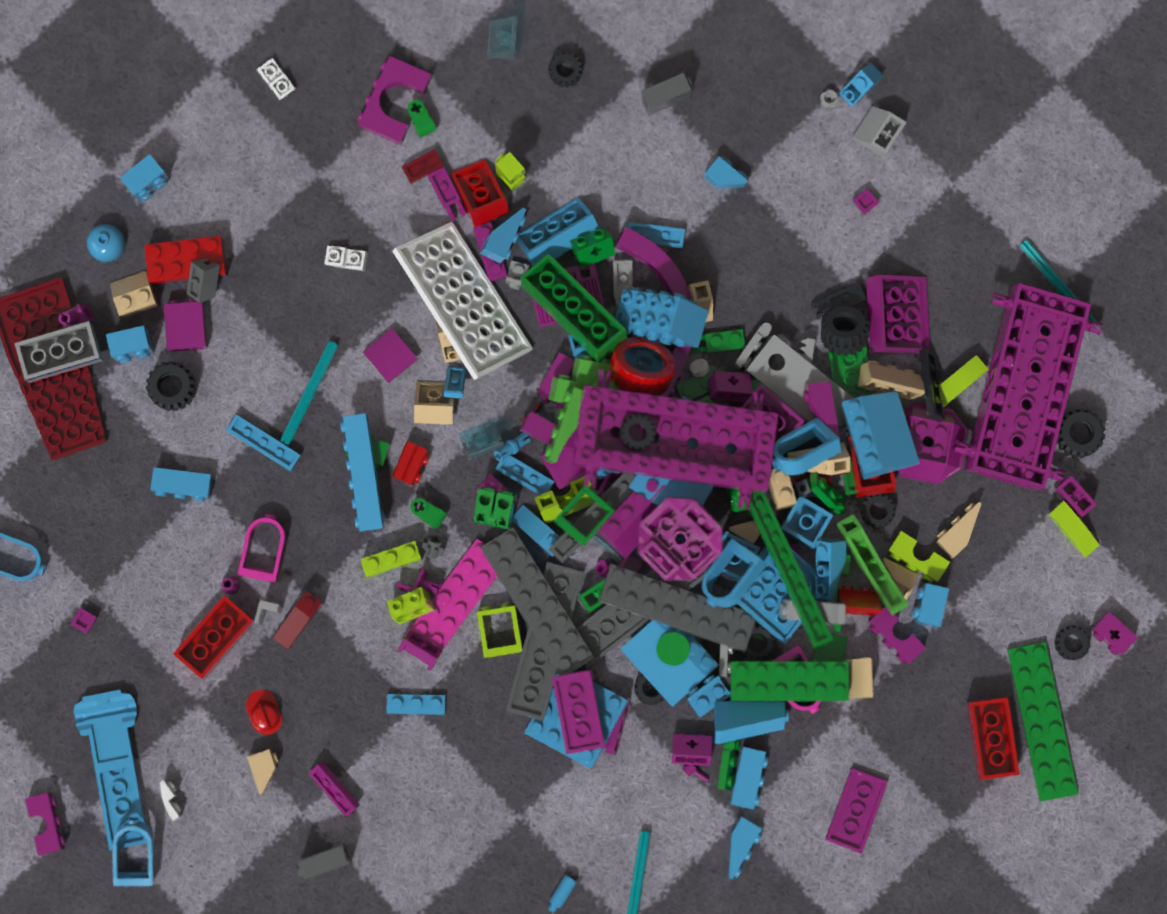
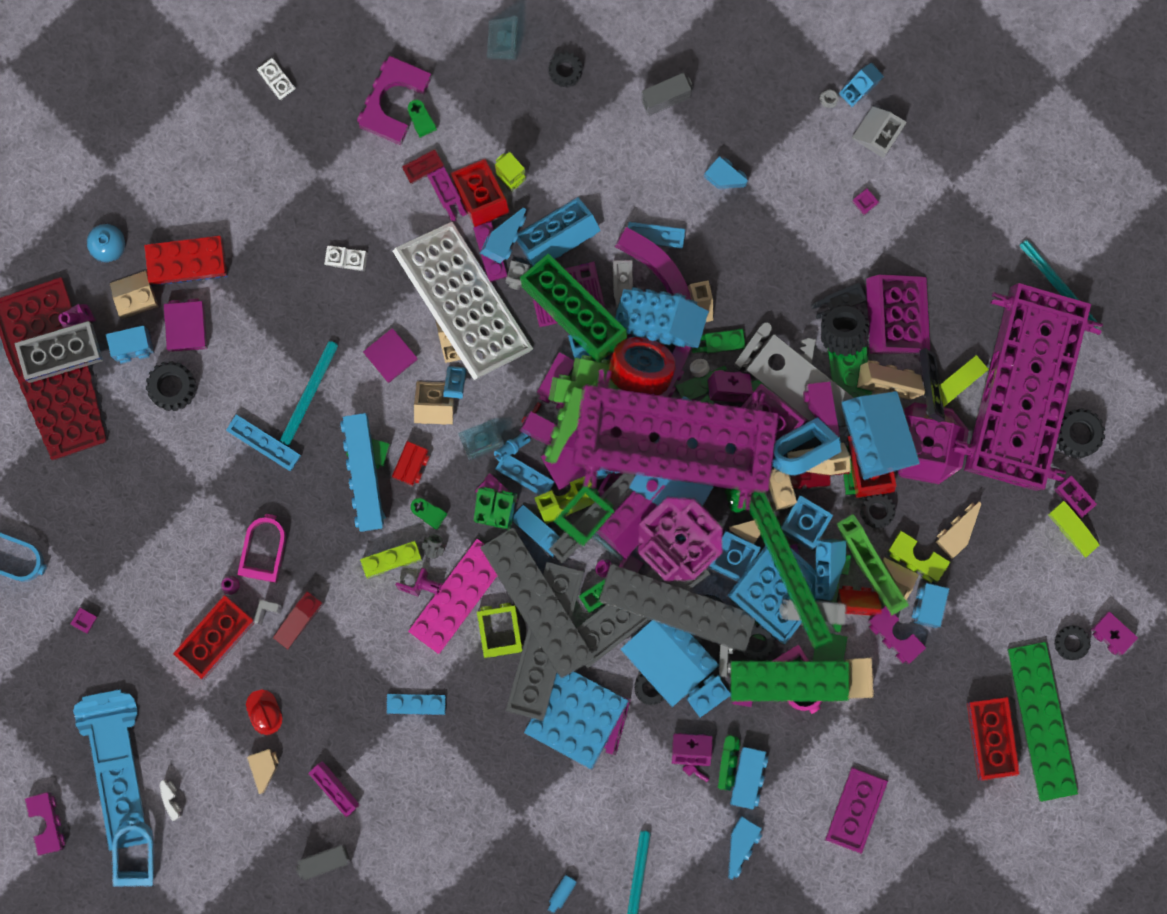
dark azure brick [120,154,169,202] -> none
dark azure brick [150,467,213,502] -> none
dark grey hinge [187,258,220,303] -> none
lime brick [387,587,435,625] -> none
magenta hinge [397,631,443,671] -> none
magenta hinge [552,670,606,754] -> none
green brick [570,227,616,269] -> none
black tyre [620,414,656,450] -> none
green piece [656,632,690,666] -> none
dark azure window [702,539,767,608] -> none
dark azure slope [714,701,789,744] -> none
black piece [795,478,829,509] -> none
green hinge [810,472,846,515] -> none

